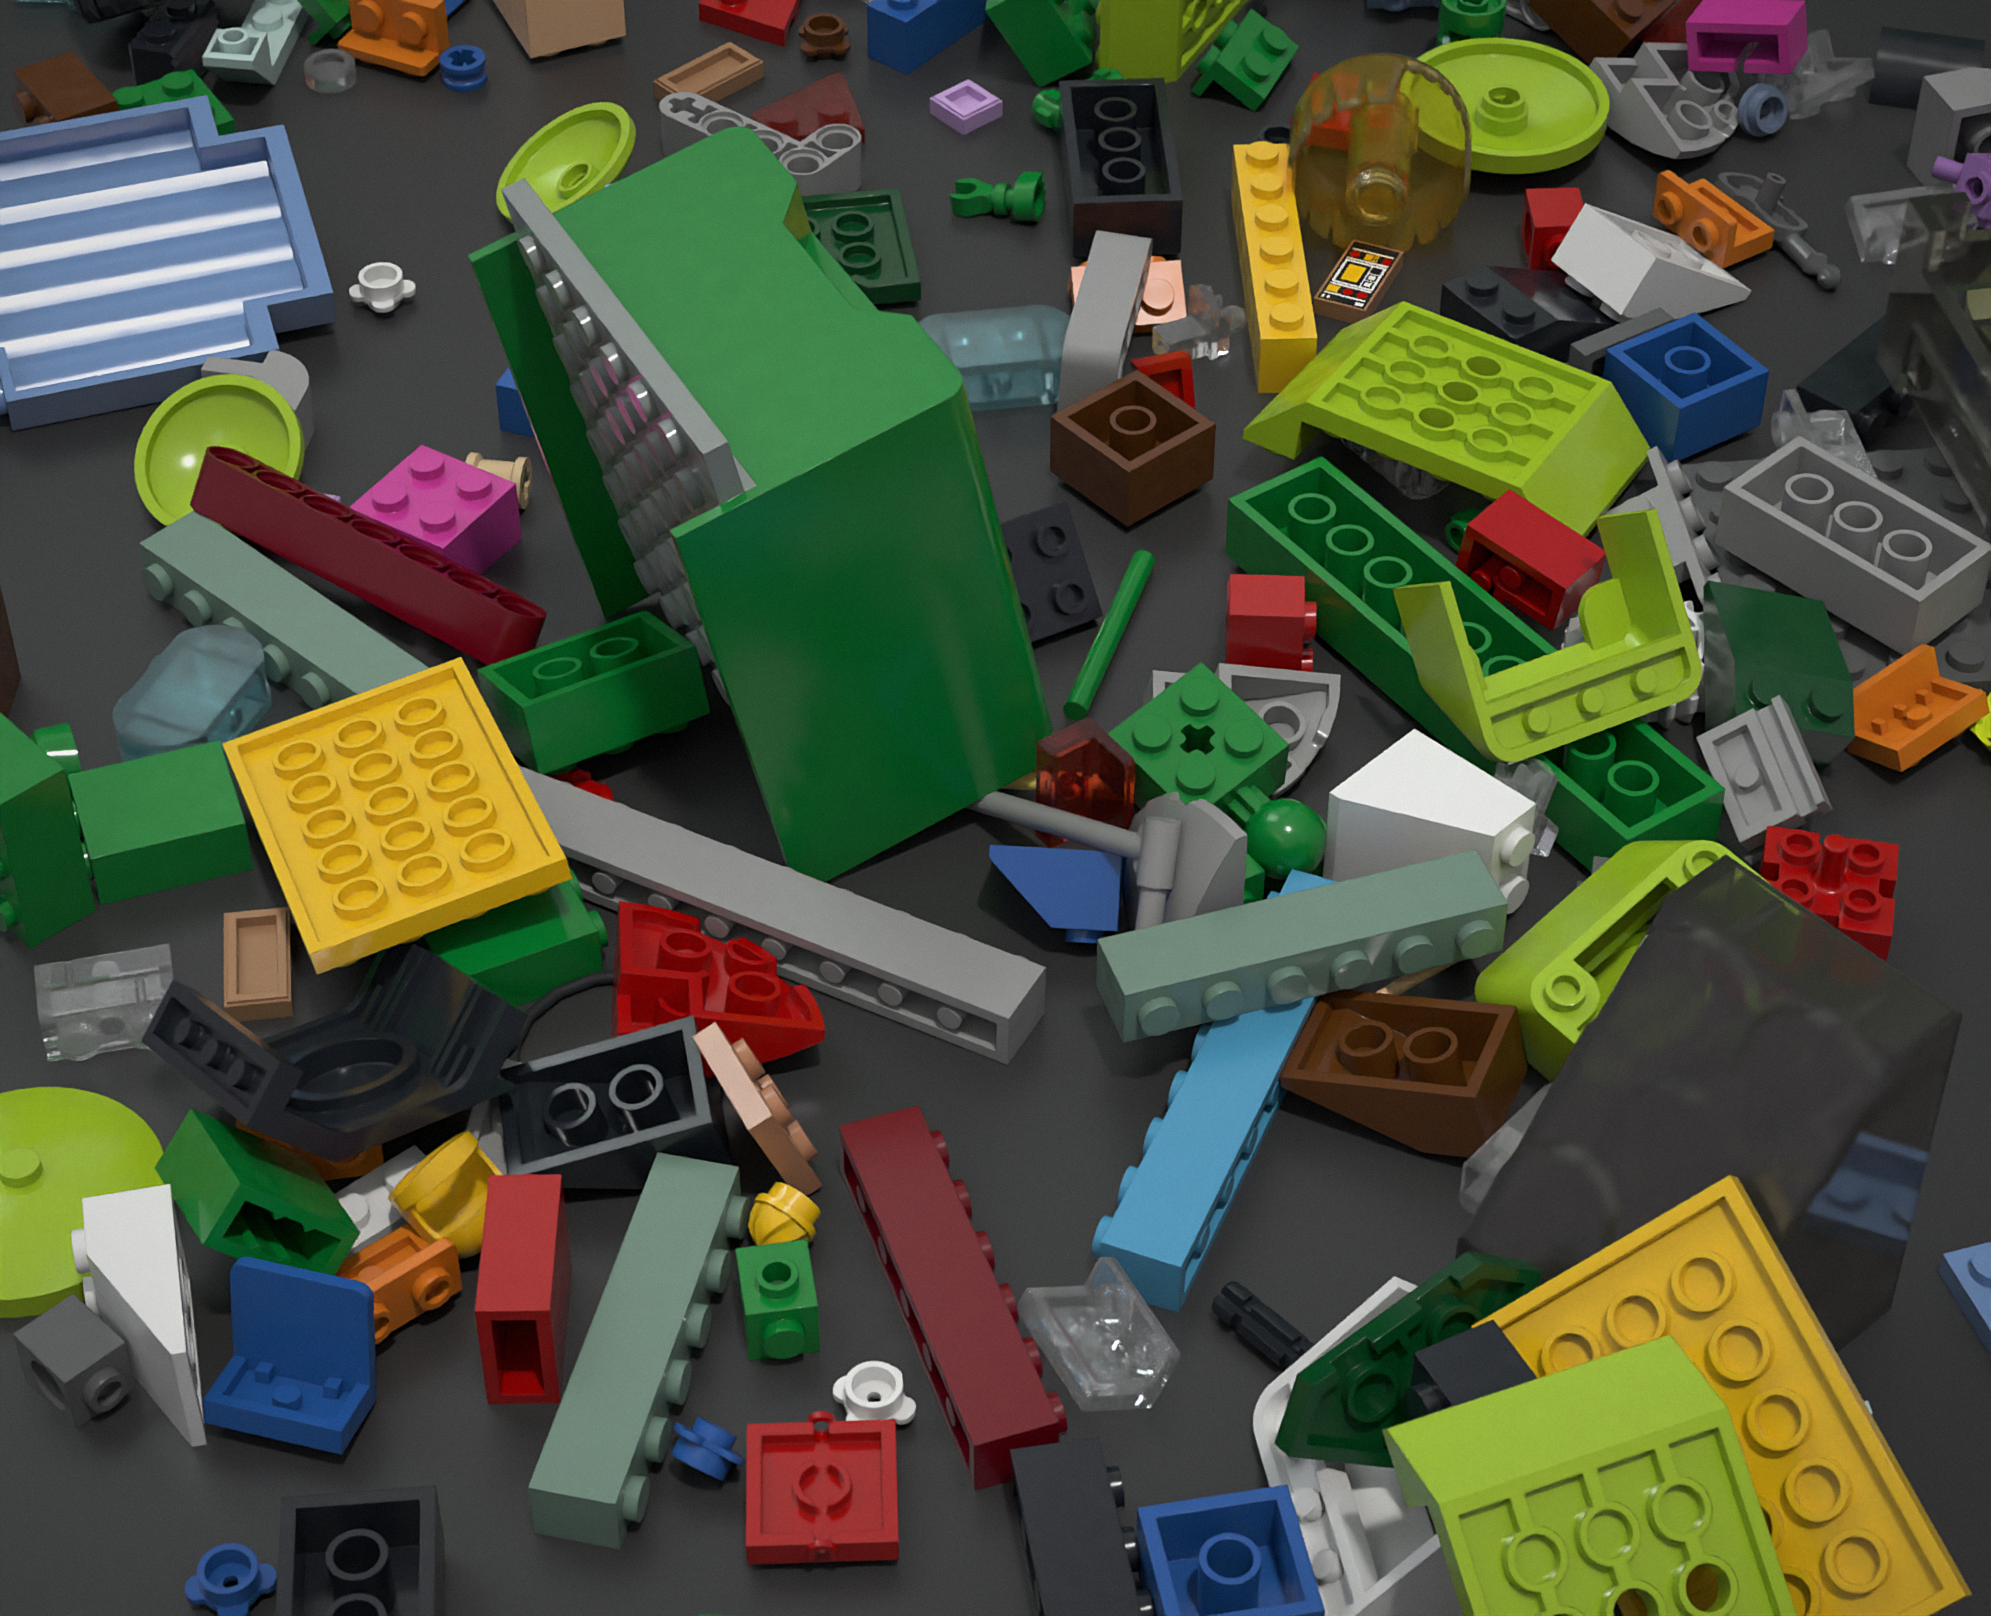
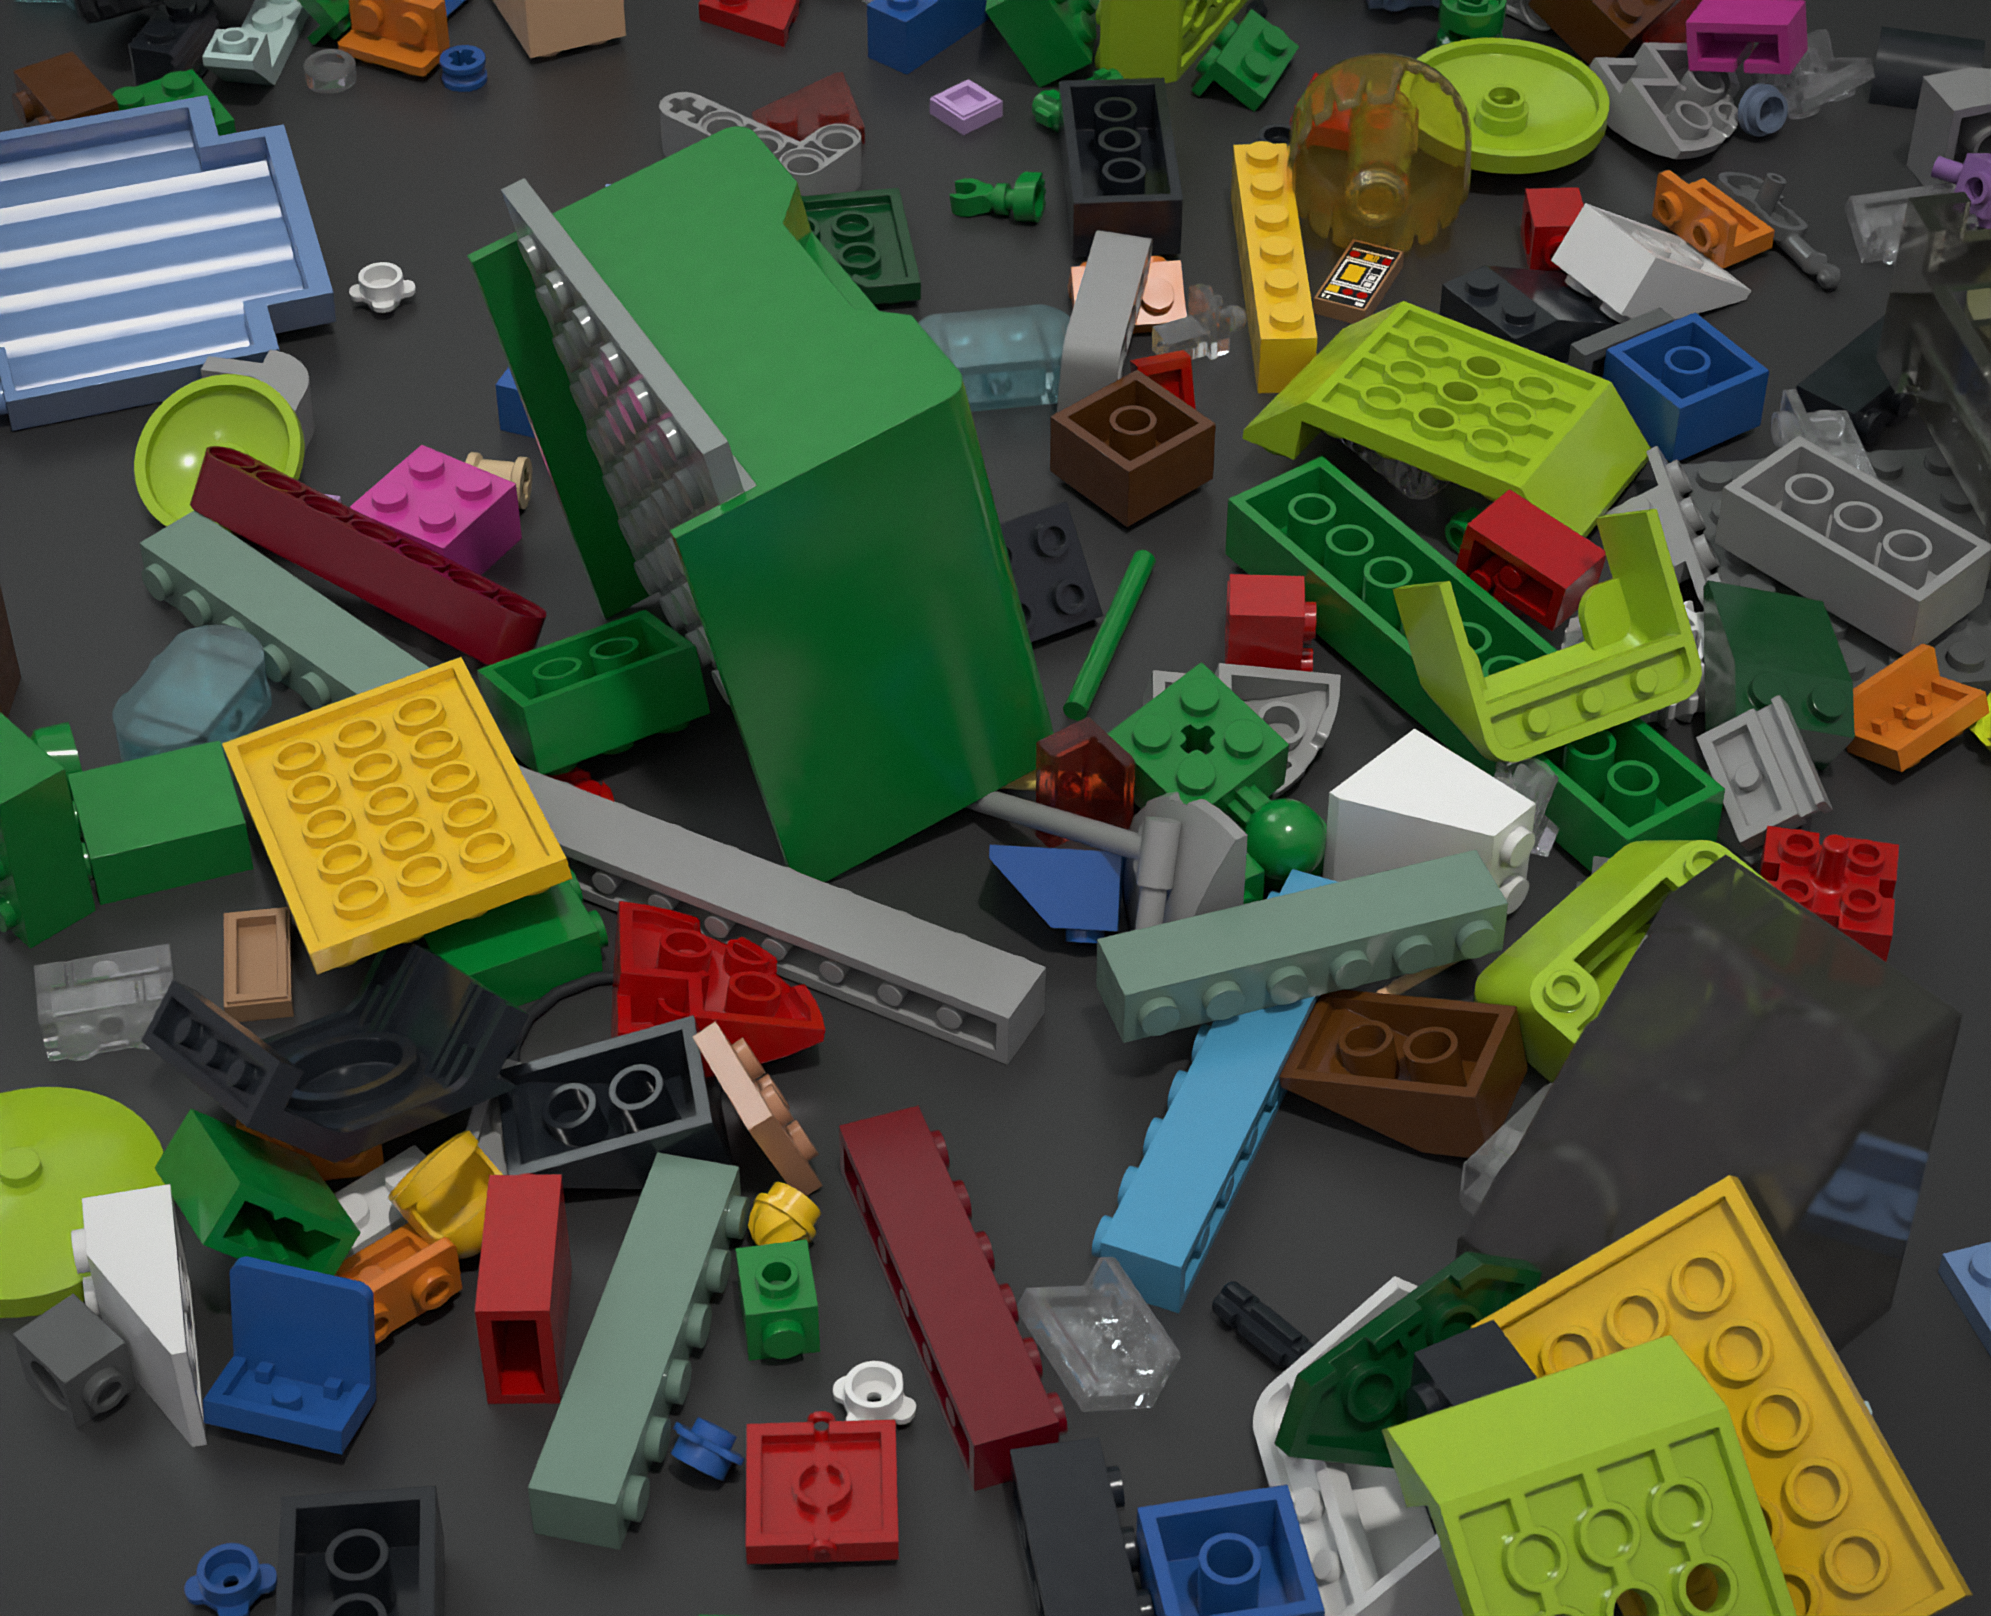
lime dish [496,102,636,224] -> none
medium nougat tile [653,41,765,103] -> none
reddish brown plate [799,13,850,59] -> none

